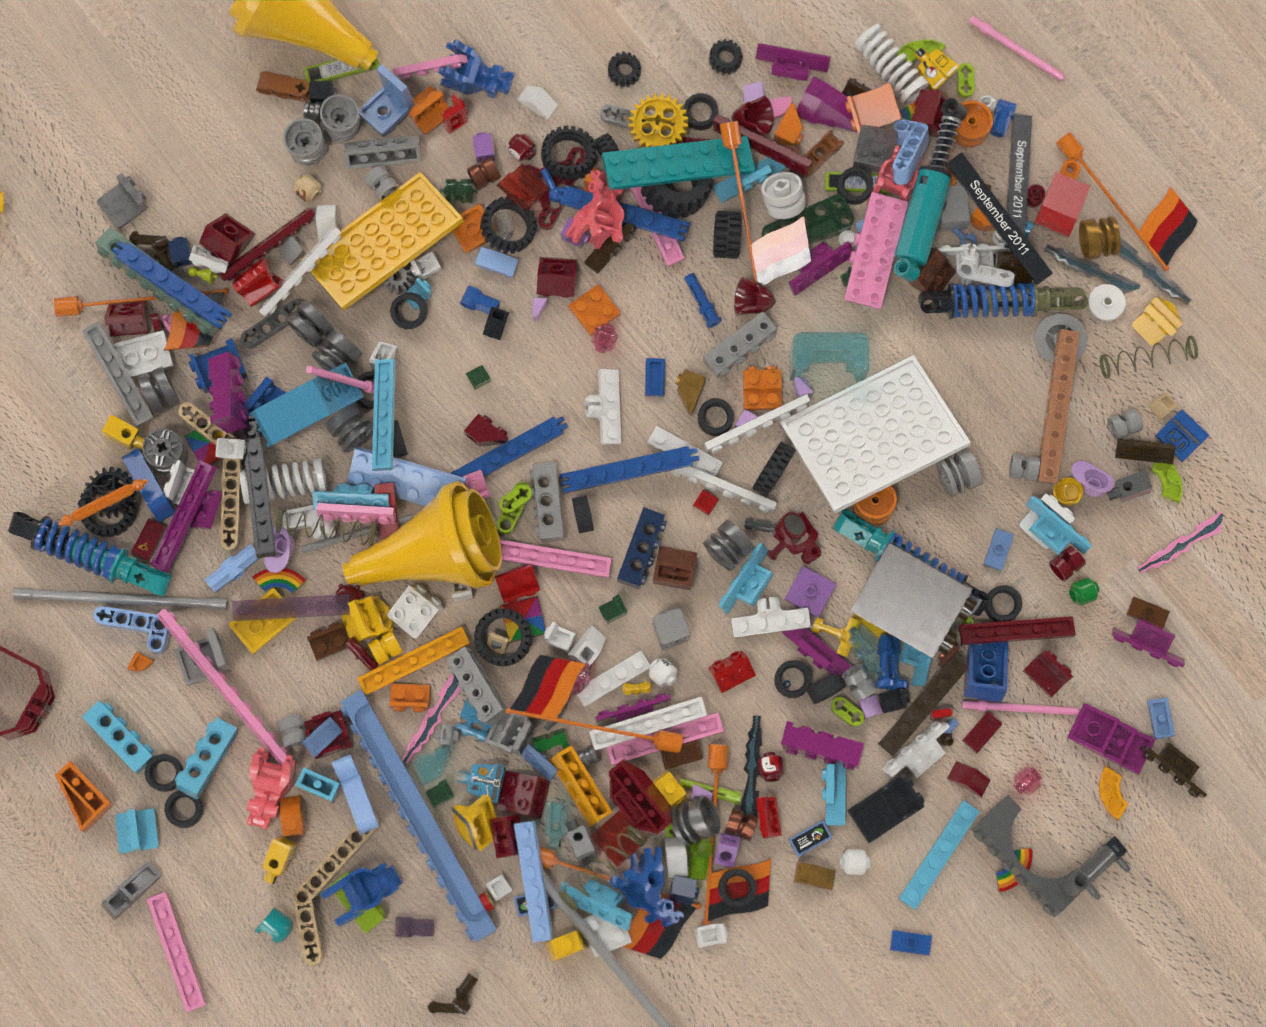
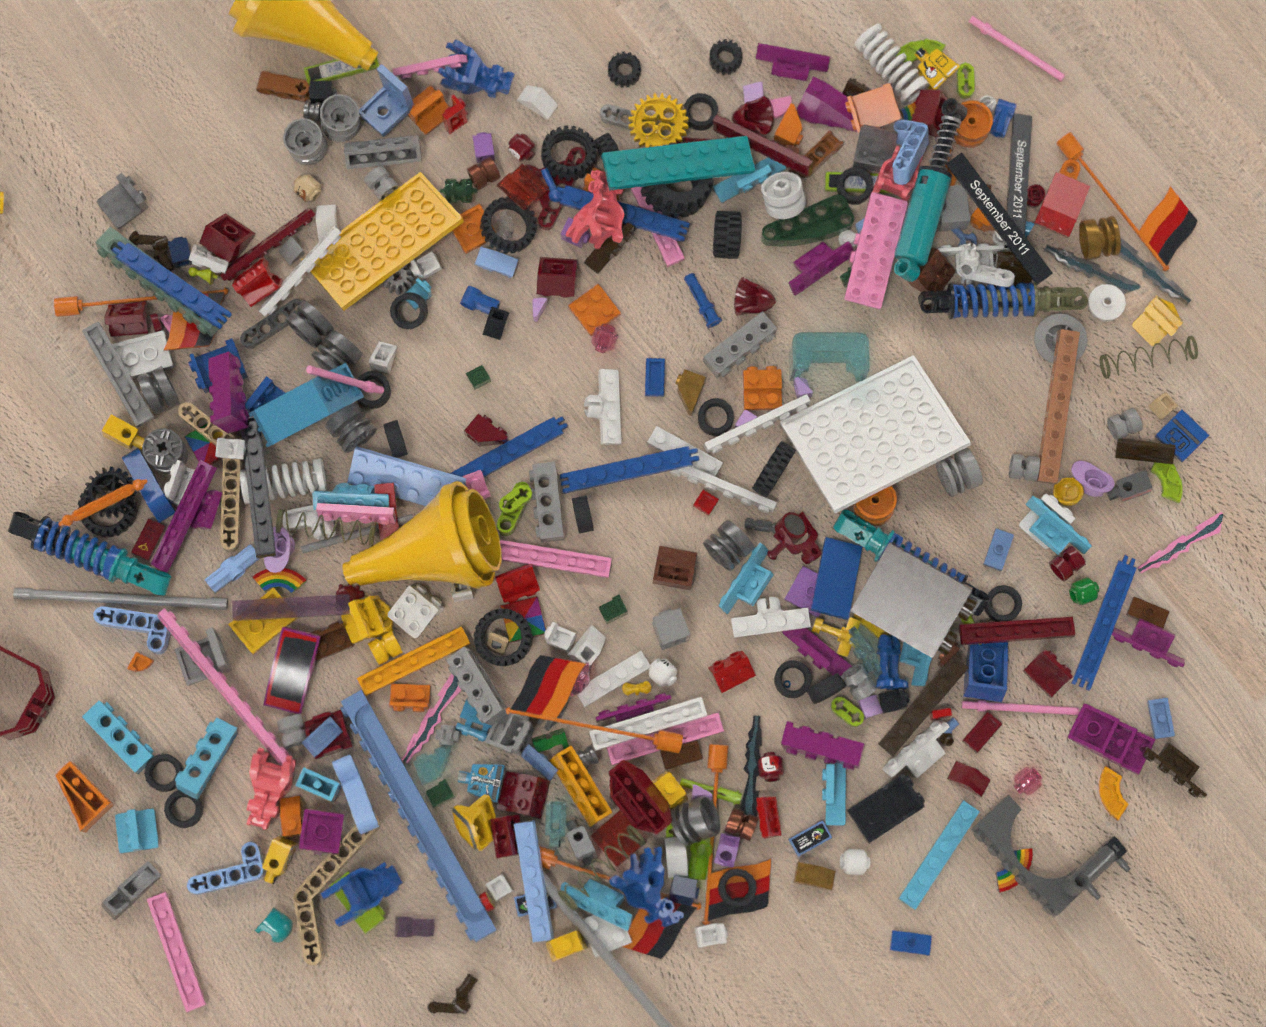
dark red axle [344,636,378,671] -> none
medium azure plate [372,359,396,471] -> none
dark blue brick [617,507,667,589] -> none
flag [720,121,811,286] -> none
none -> light blue beam [187,842,266,895]
none -> black slope [263,626,321,714]
none -> magenta bracket [299,809,344,855]
none -> blue tile [810,537,862,620]
none -> blue hinge [1071,555,1137,691]

